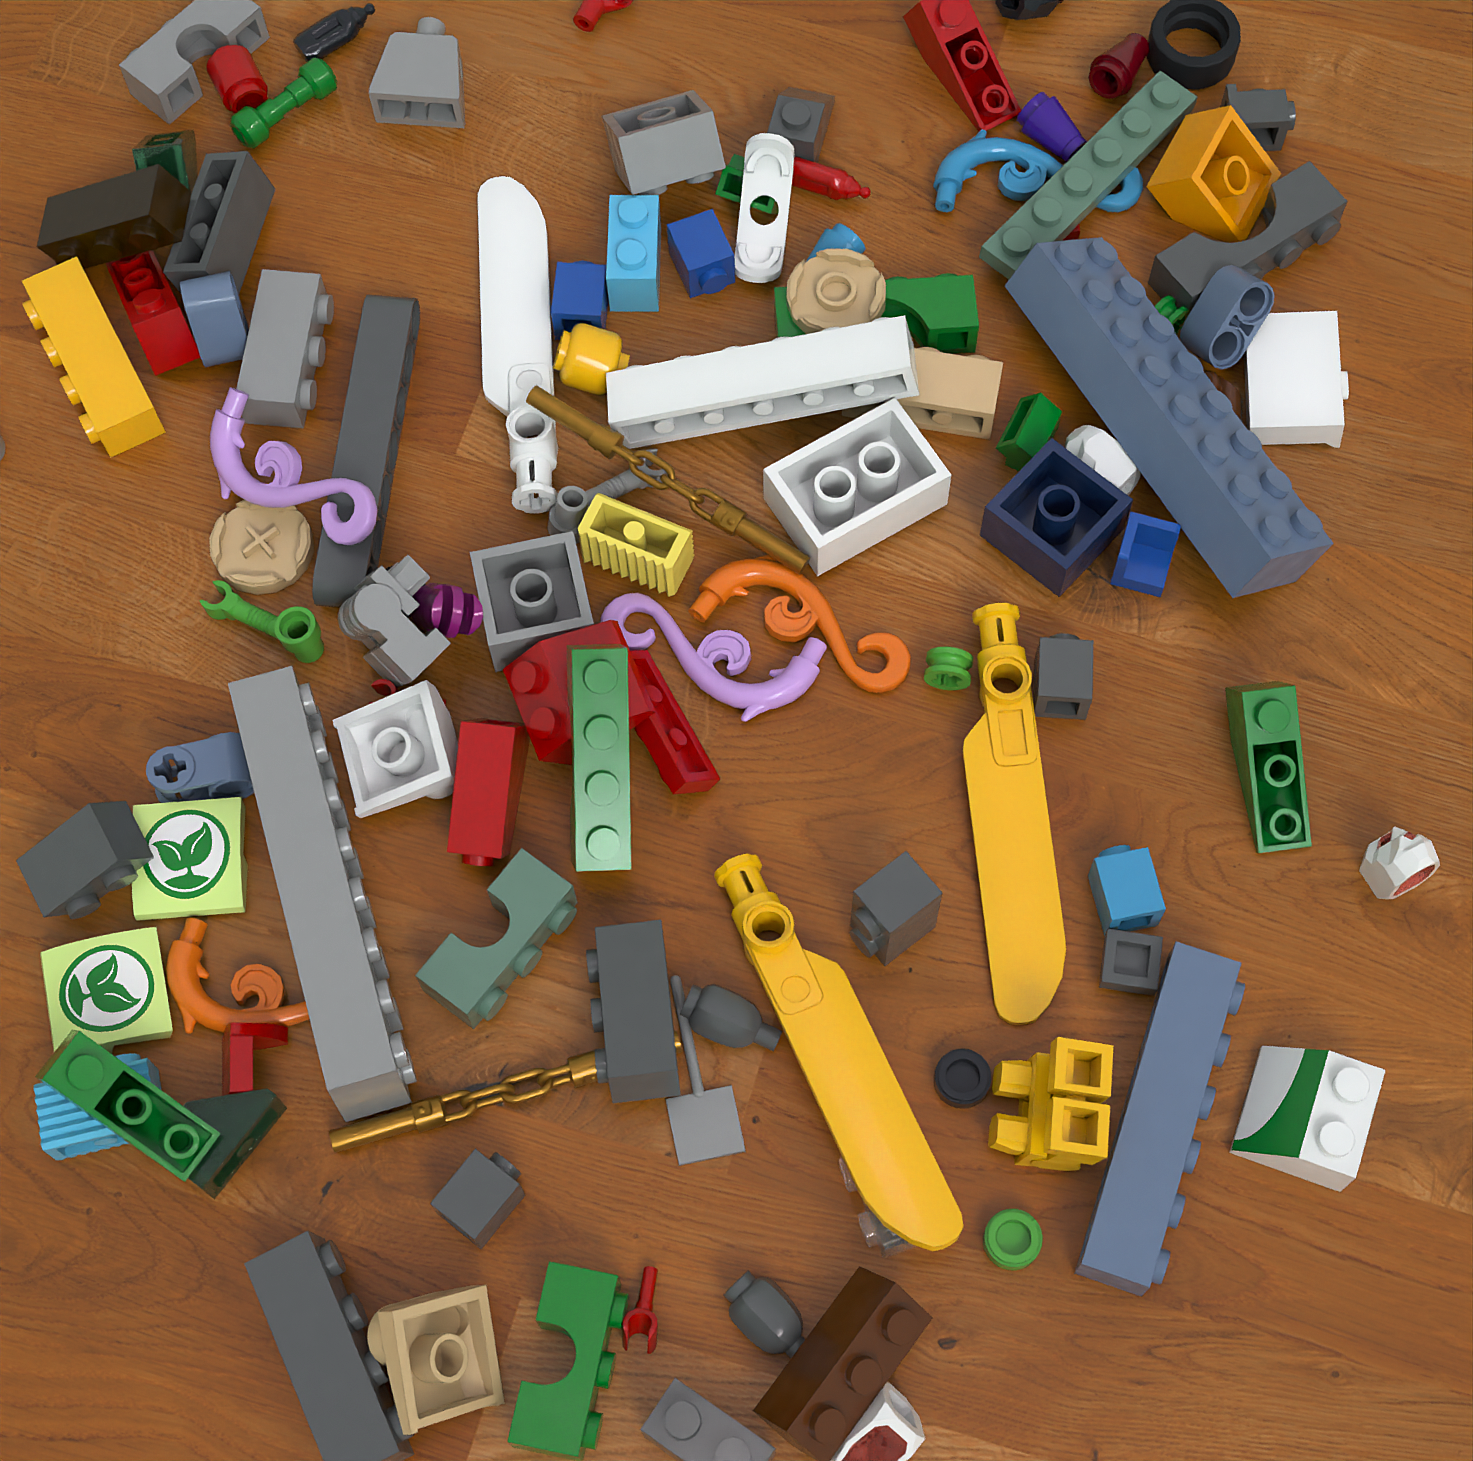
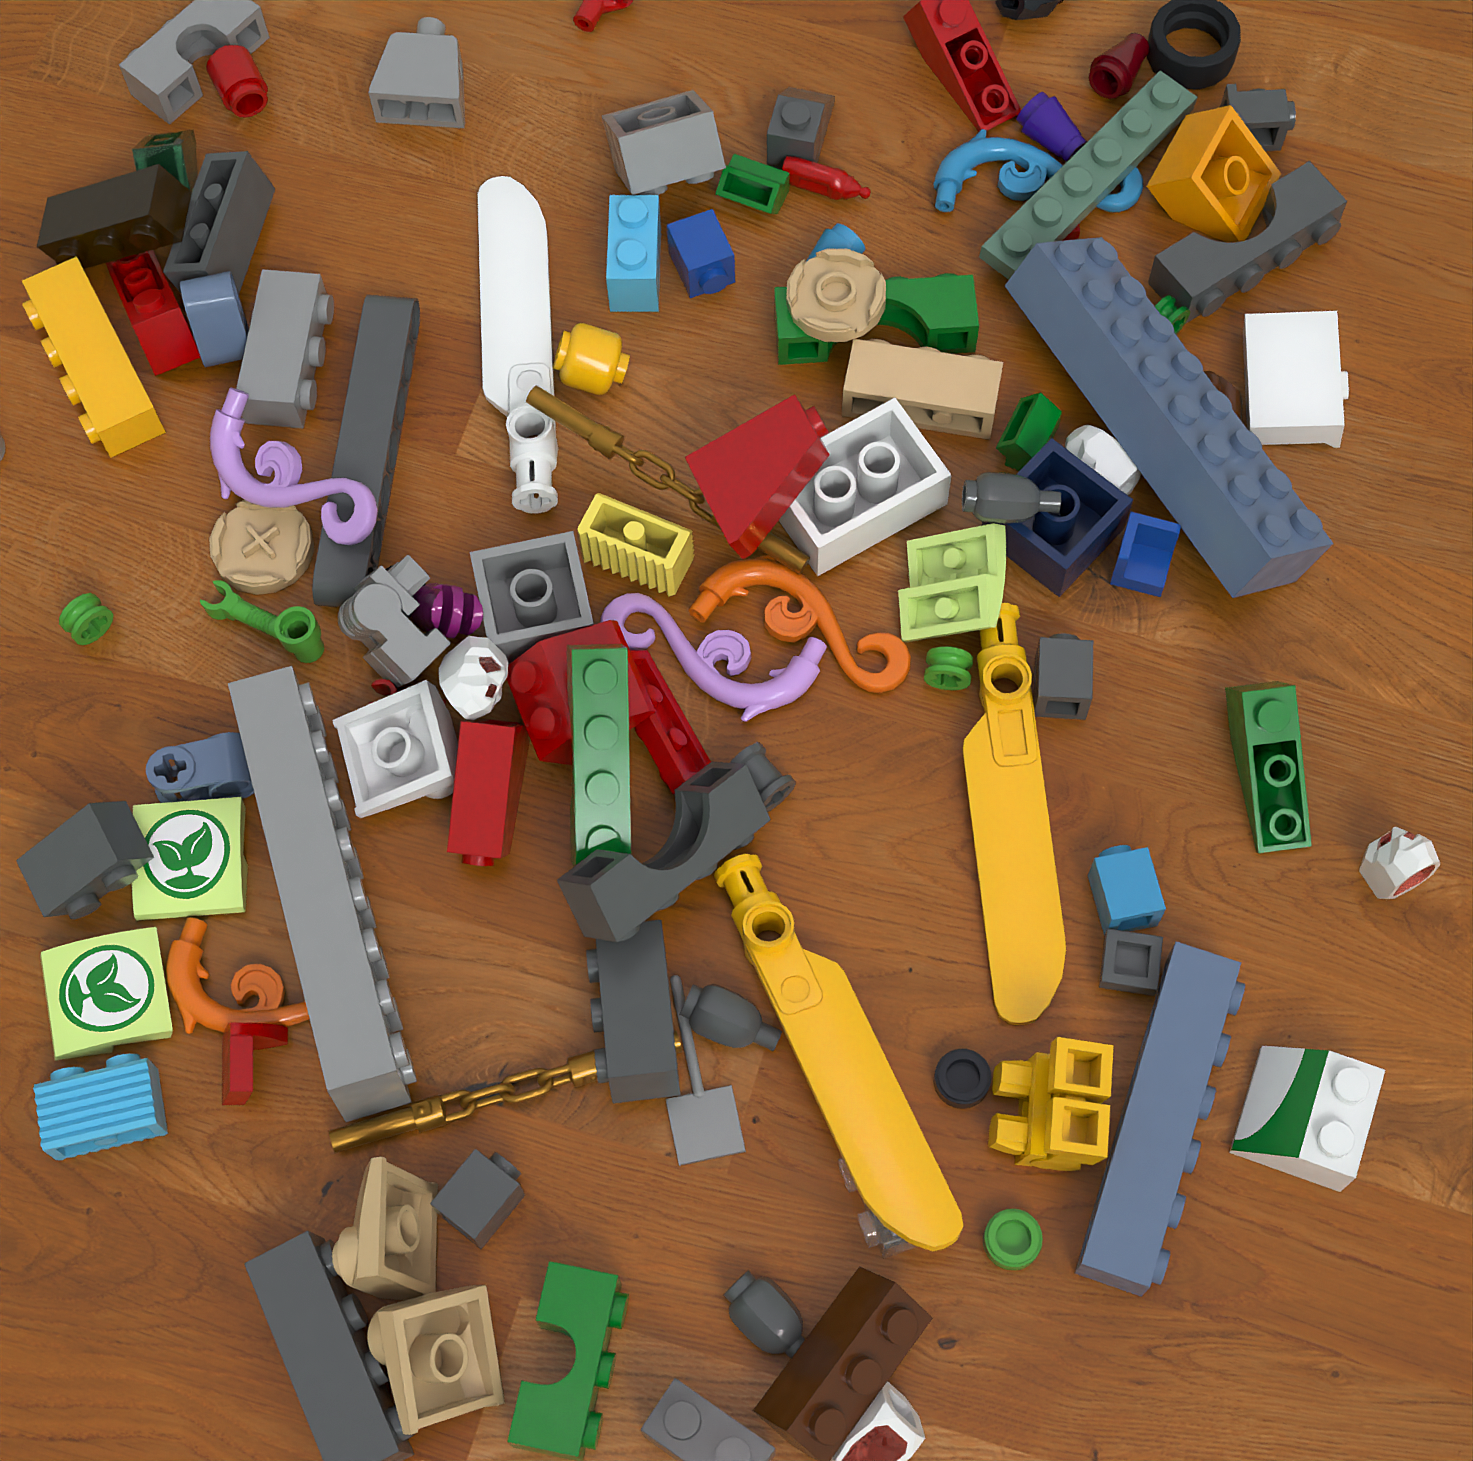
green slope [35,1030,221,1182] -> none
clear green slope [184,1088,287,1200] -> none
green piece [230,58,337,149] -> none
black piece [293,3,375,62] -> none
sand green arch [415,848,578,1029] -> none
light grey brick [547,449,667,544] -> none
blue brick [551,261,609,340] -> none
white brick [606,315,919,449] -> none
red hand [622,1266,658,1354] -> none
white piece [735,133,794,283] -> none
dark grey brick [849,851,943,966] -> none
sand blue beam [1180,265,1275,369] -> none
none -> bright green bush [59,593,114,645]
none -> tan slope [332,1157,438,1300]
none -> white rock [439,636,508,721]
none -> dark grey arch [557,761,771,943]
none -> red slope [685,394,830,559]
none -> dark grey bush [730,742,796,812]
none -> yellowish green slope [898,523,1006,642]
none -> dark grey plant [962,472,1061,524]

